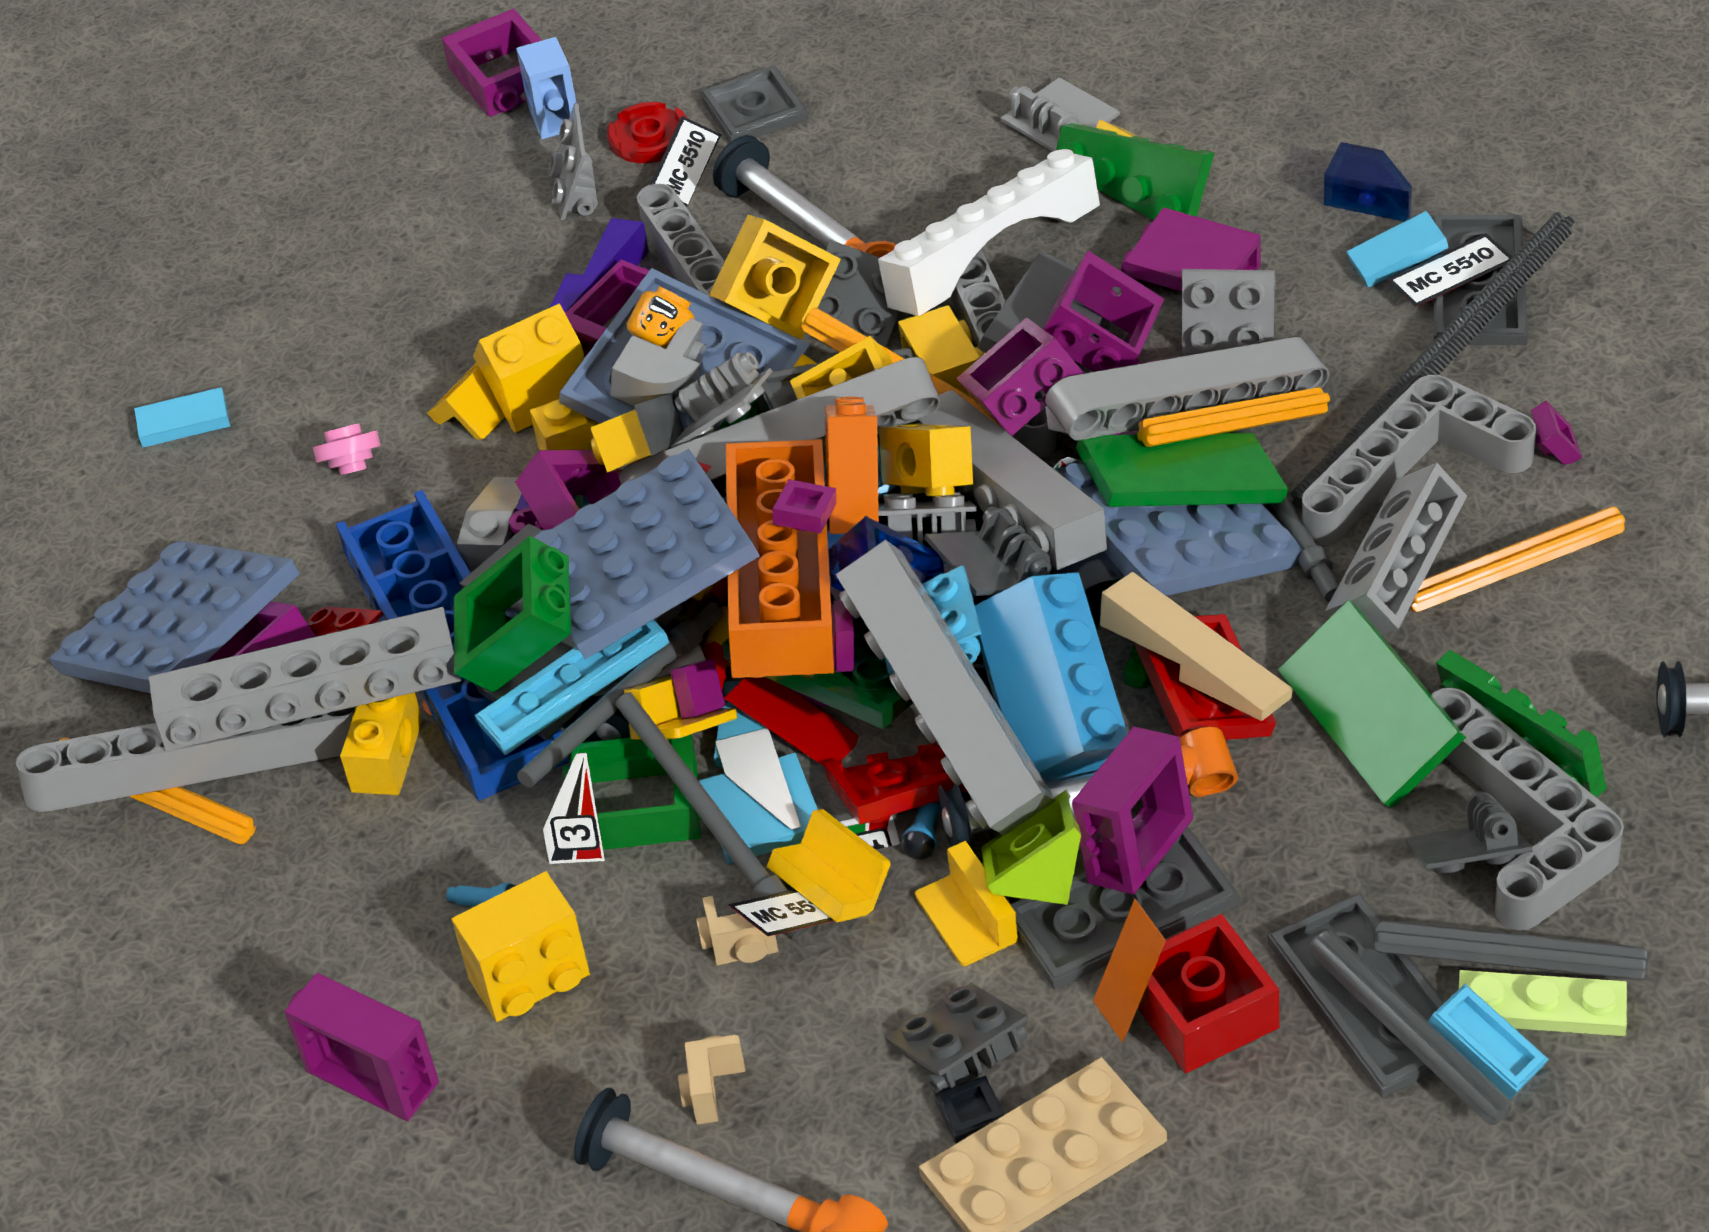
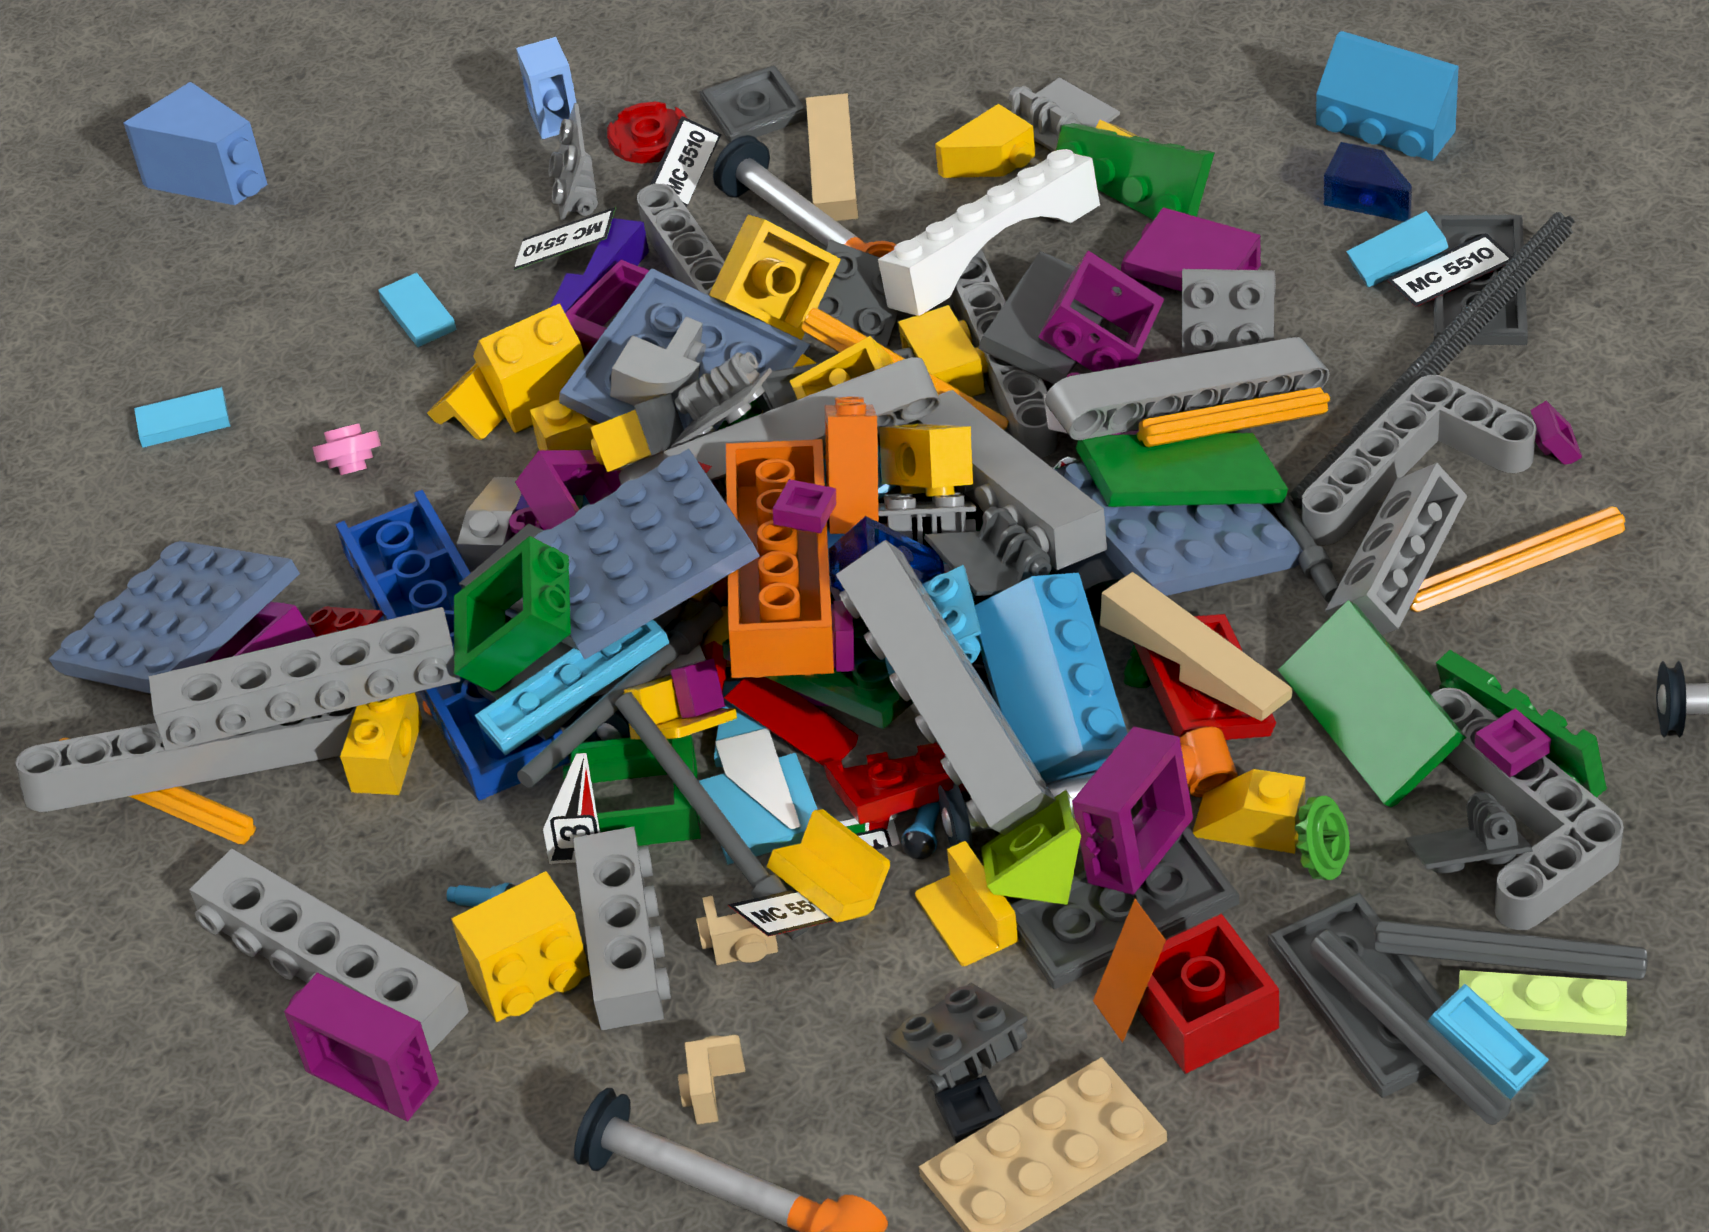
magenta window [441,8,542,117] -> none
light orange head [627,286,695,349] -> none
magenta window [956,317,1084,436] -> none
none -> medium blue slope [123,82,268,205]
none -> light grey brick [189,848,469,1052]
none -> medium azure tile [378,273,457,347]
none -> sticker [514,207,616,270]
none -> light grey brick [573,827,671,1030]
none -> tan slope [806,93,858,221]
none -> yellow slope [935,104,1035,178]
none -> yellow slope [1192,769,1305,854]
none -> bright green gear [1295,796,1350,880]
none -> dark azure slope [1316,31,1459,161]
none -> magenta plate [1475,708,1551,778]

